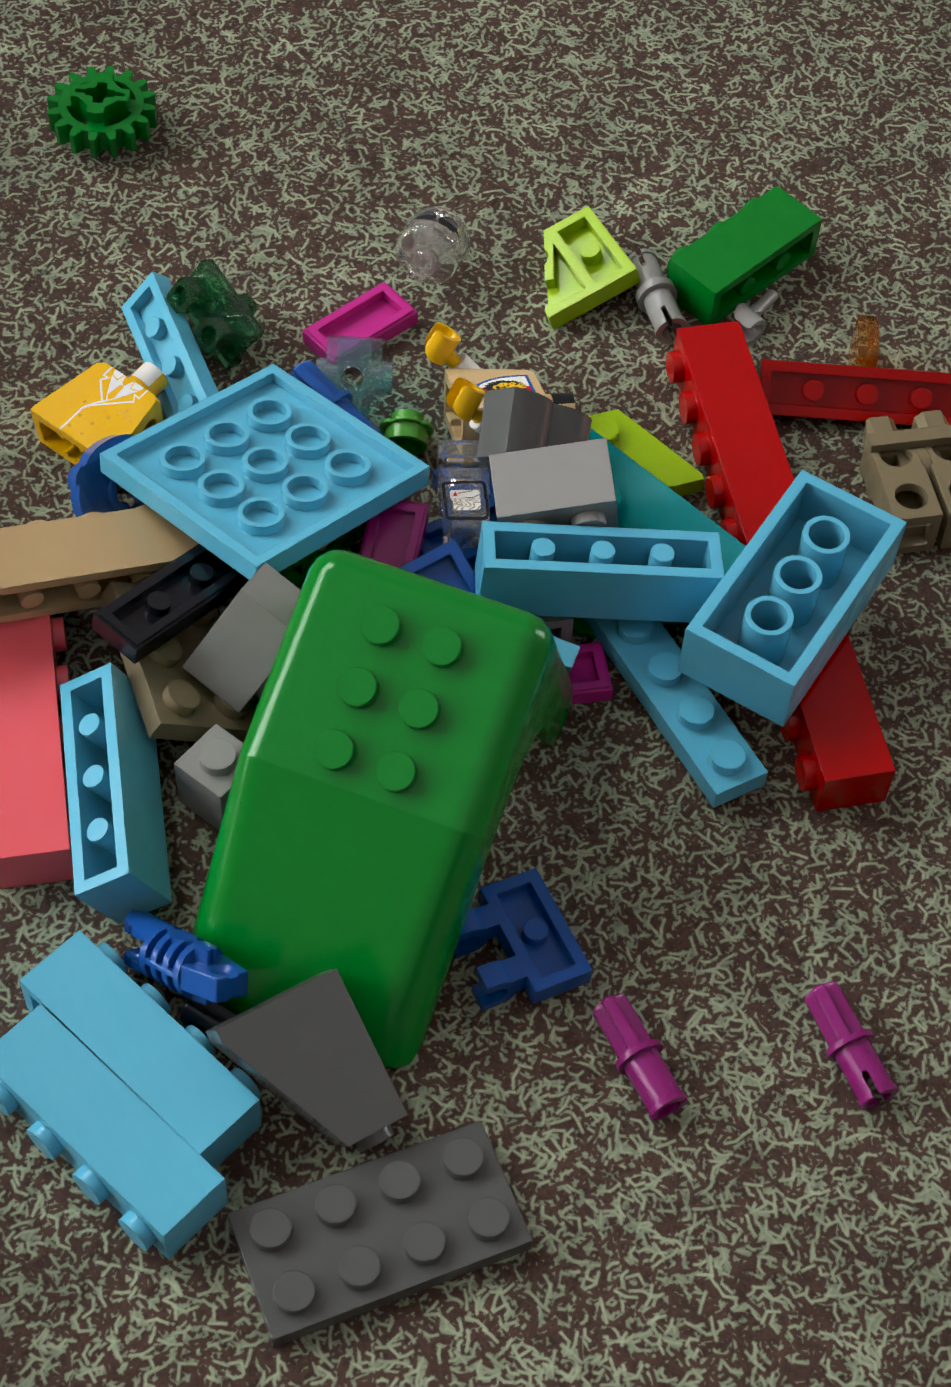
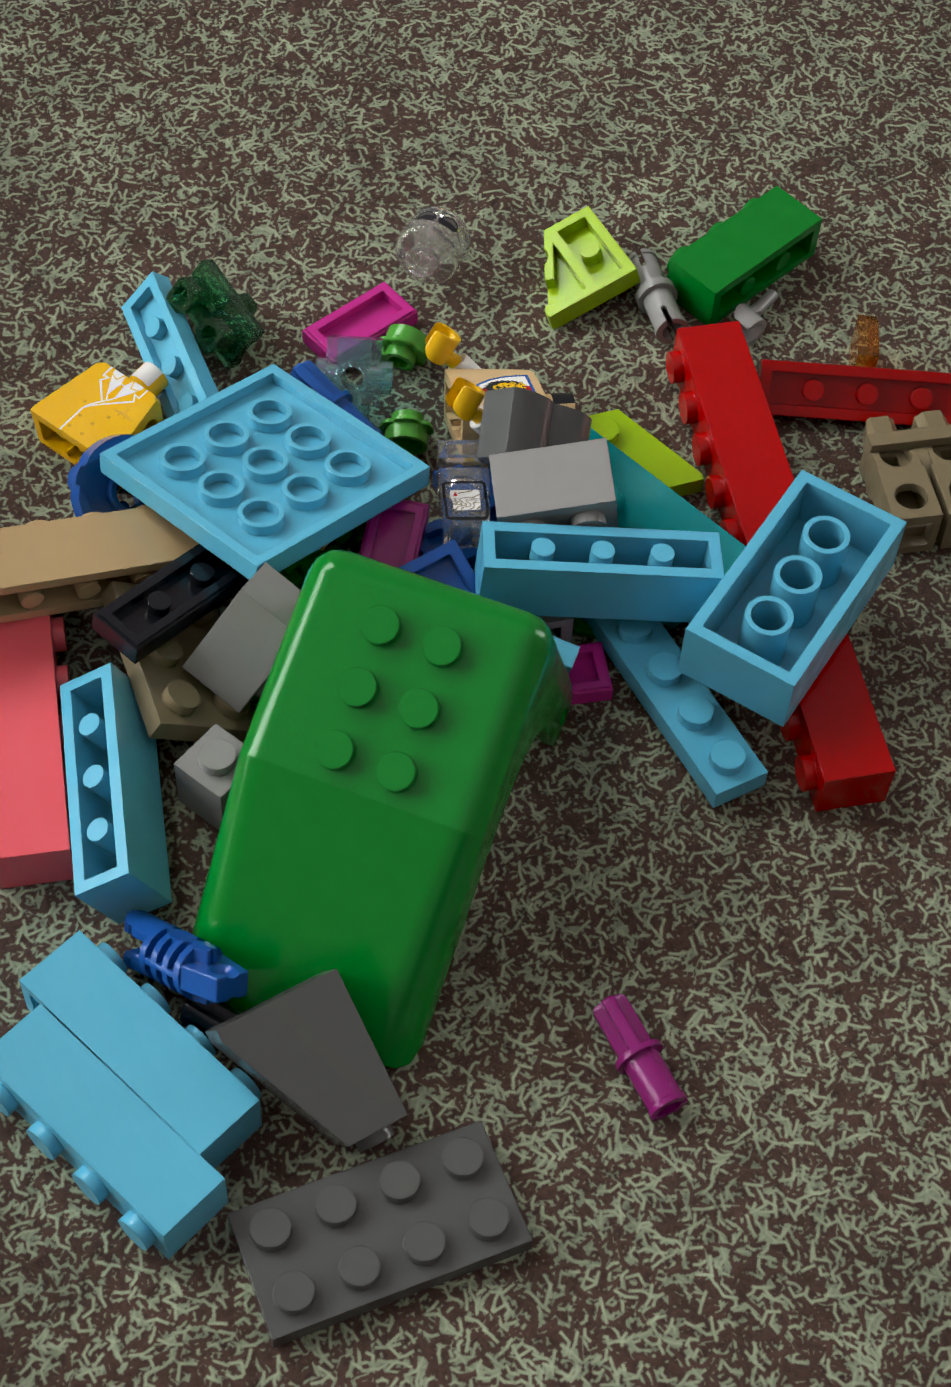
green gear [47,66,157,158] -> none
blue plate [453,868,593,1012] -> none
magenta axle [805,981,899,1110] -> none
none -> bright green plate [378,324,428,371]

